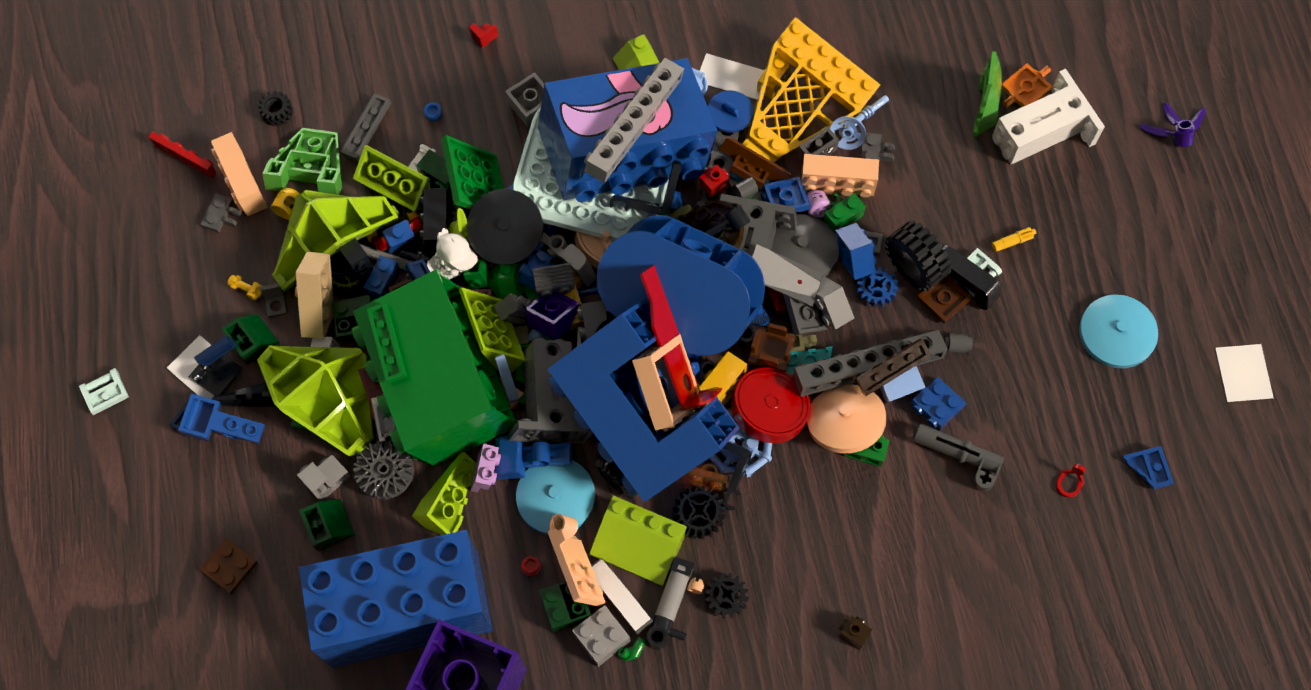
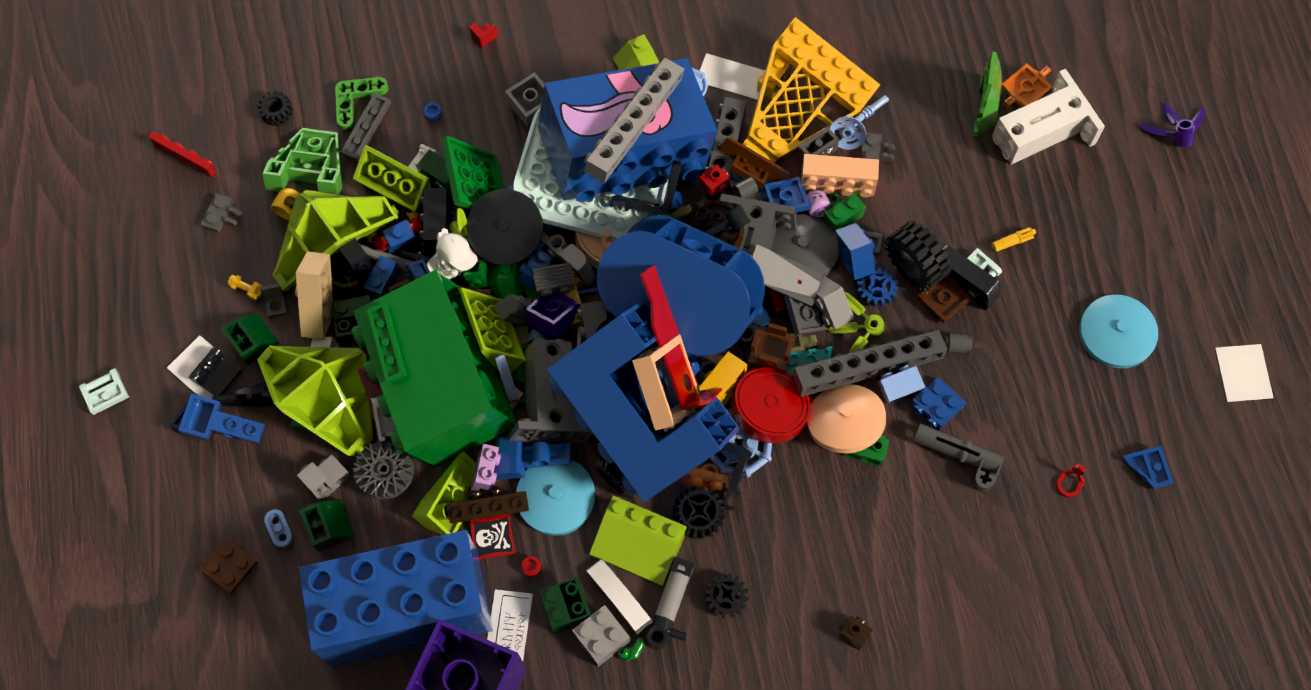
dark blue tile [194,336,237,367] -> none
light nougat brick [211,132,268,217] -> none
light nougat hinge [548,514,605,607] -> none
light nougat hinge [687,578,704,594] -> none
blue shield [708,90,753,133] -> none
dark brown plate [855,339,931,396] -> none
none -> medium blue plate [264,509,293,548]
none -> bright green beam [335,77,389,131]
none -> dark brown bracket [447,488,529,524]
none -> flag [470,514,515,560]
none -> white sticker [487,589,533,661]
none -> lime plant [828,292,884,354]

